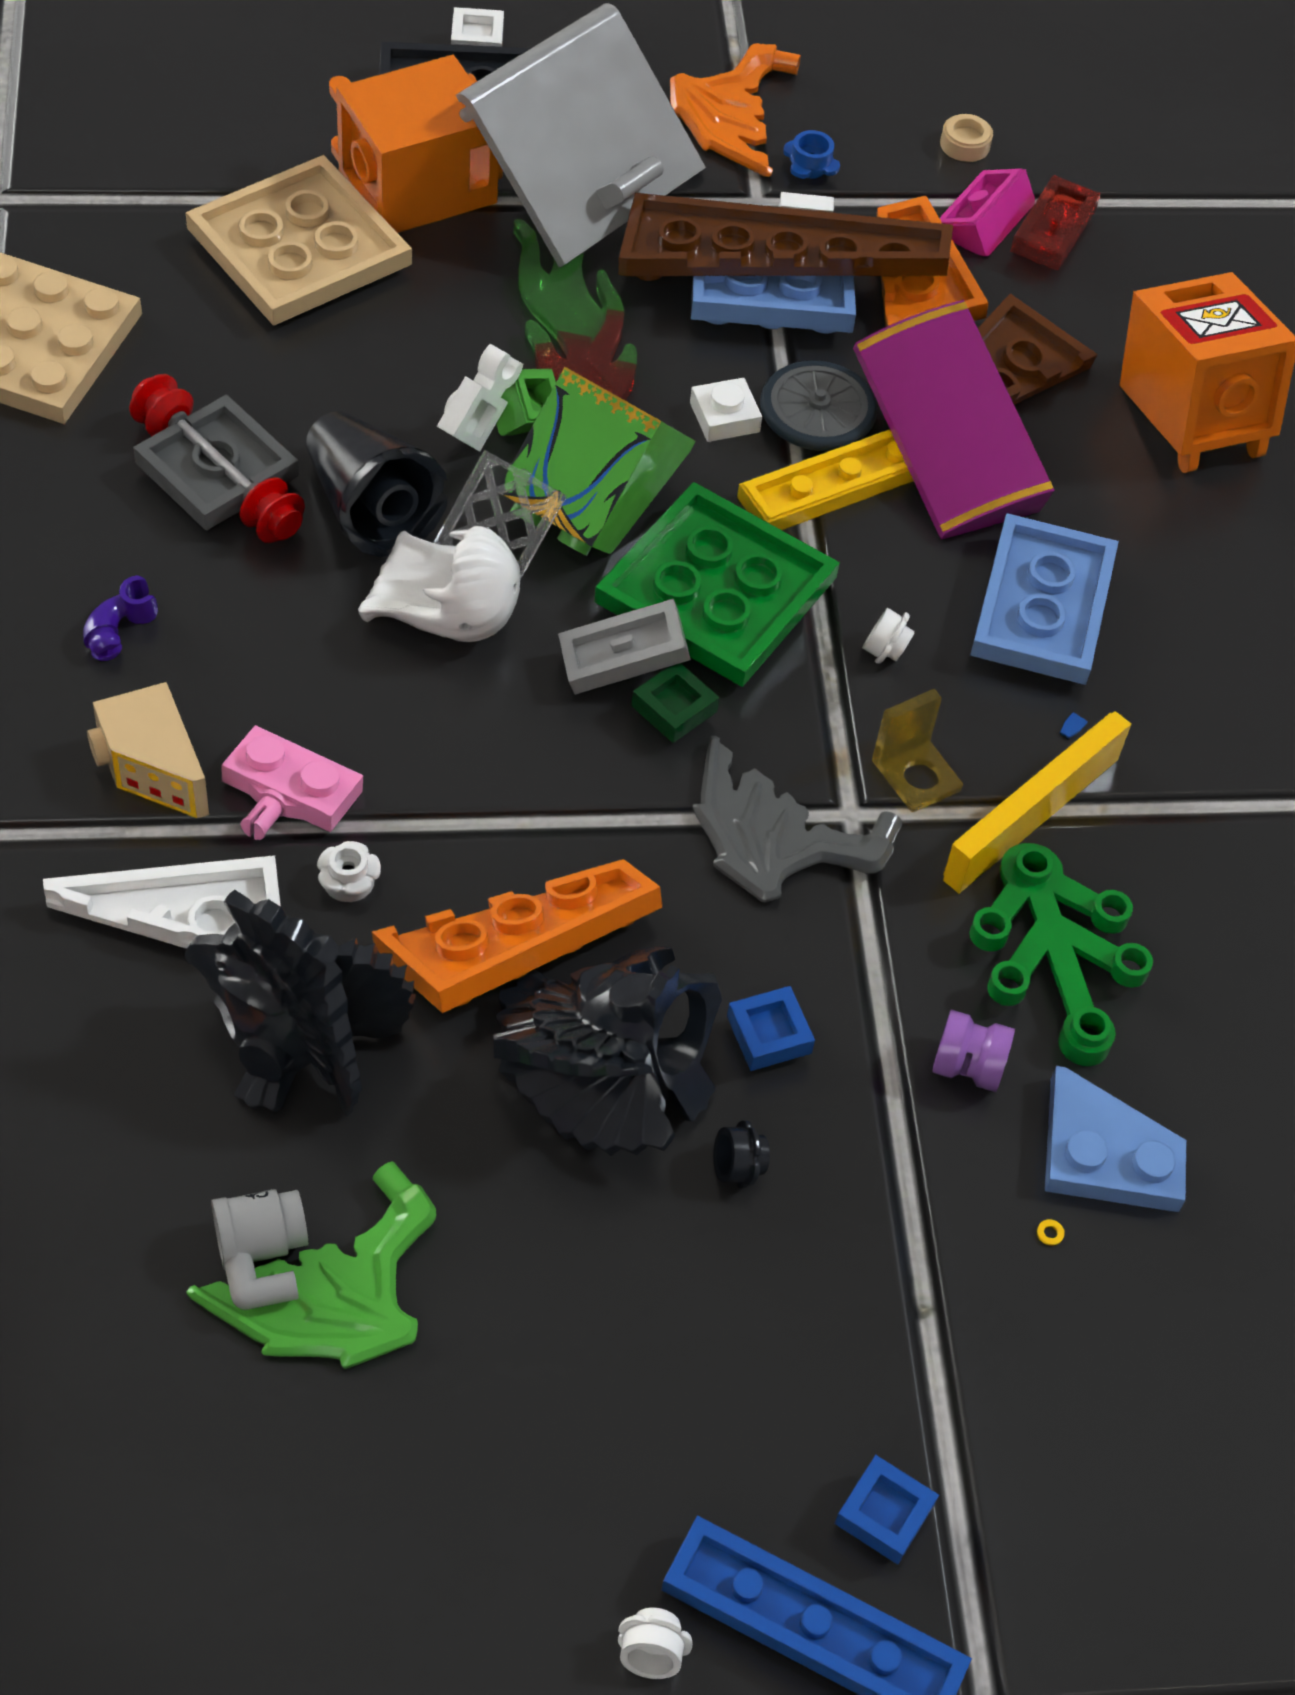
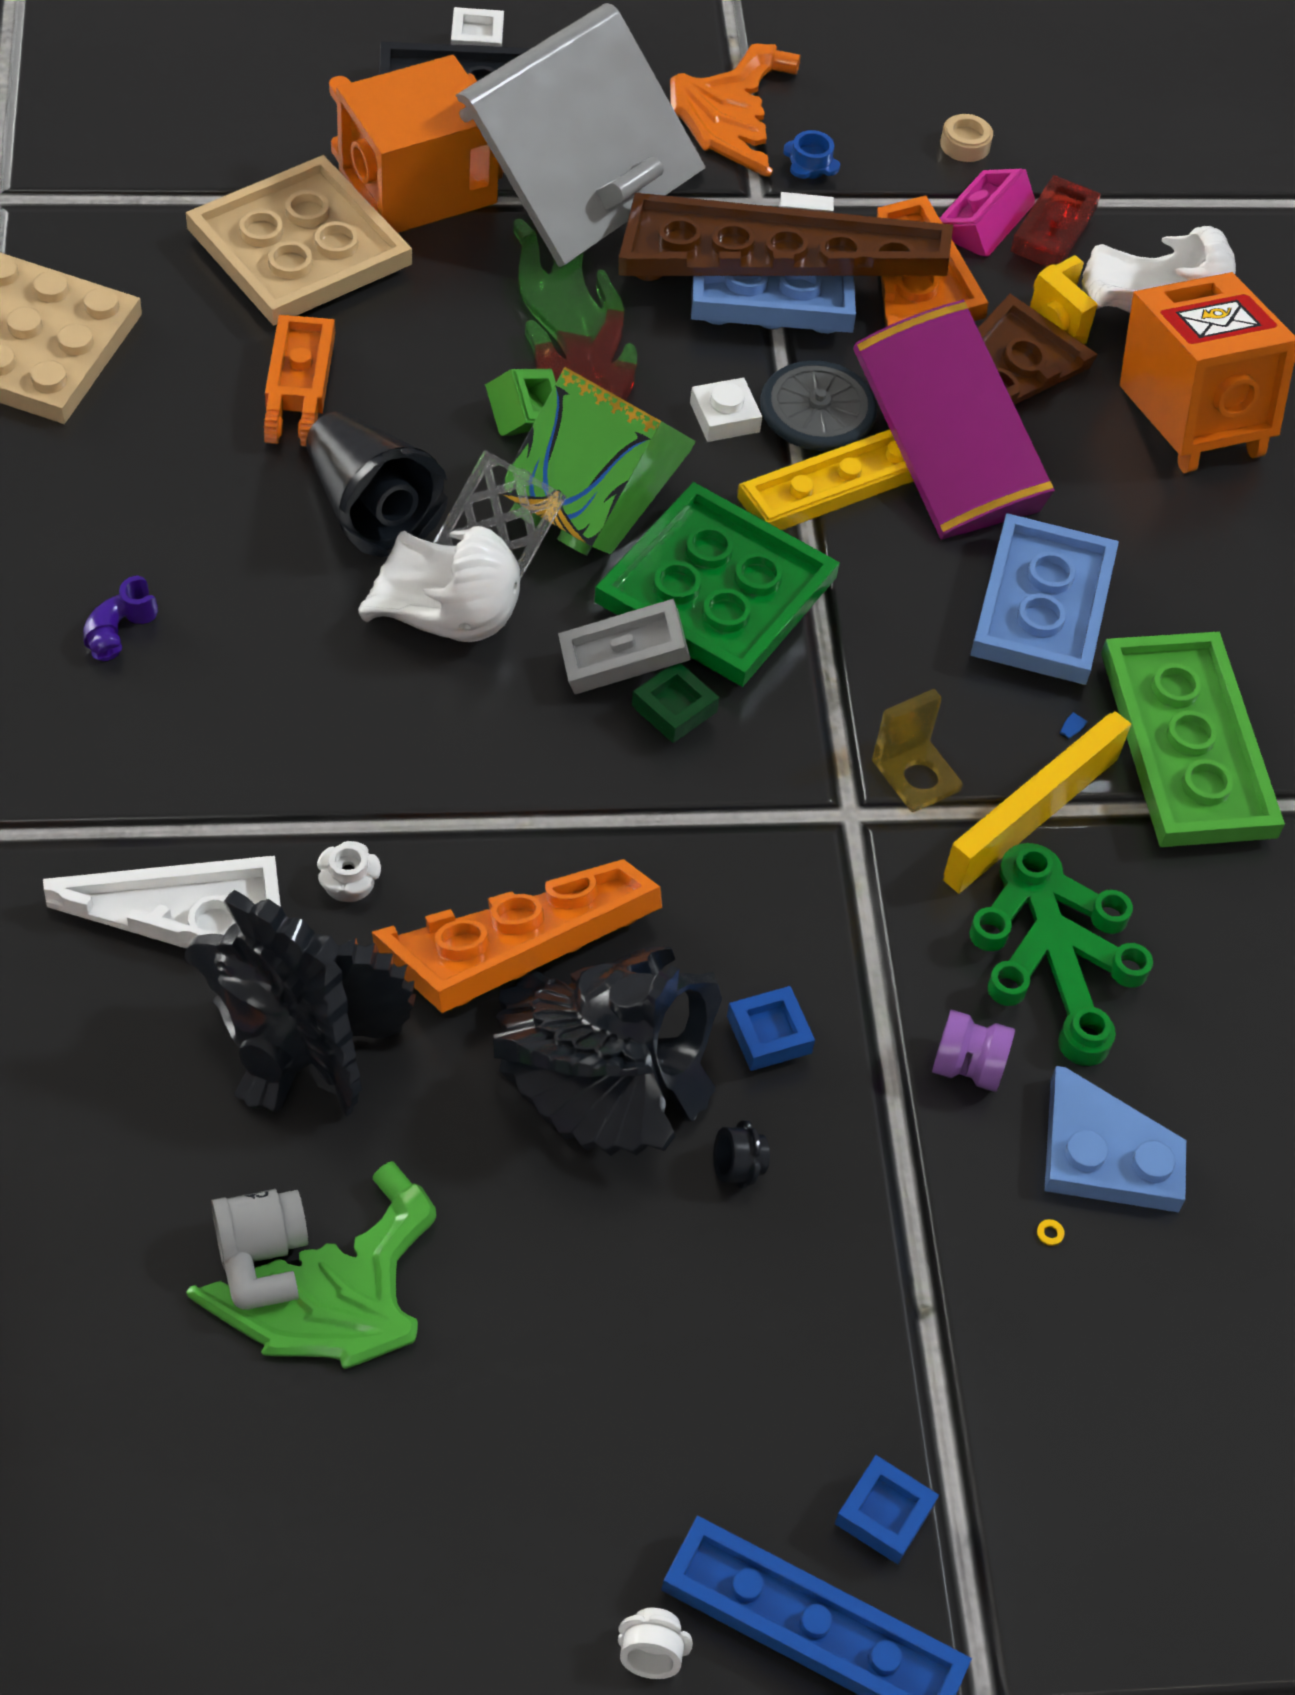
tan slope [87,682,209,818] -> none
dark grey plate [129,374,305,543] -> none
bright pink plate [221,725,363,840] -> none
white plate [437,344,524,452] -> none
dark grey animal [692,736,903,902] -> none
white plate [862,608,915,664] -> none
none -> orange hinge [264,315,336,447]
none -> yellow bracket [1030,255,1098,345]
none -> white piece [1082,226,1236,313]
none -> bright green plate [1101,631,1285,847]

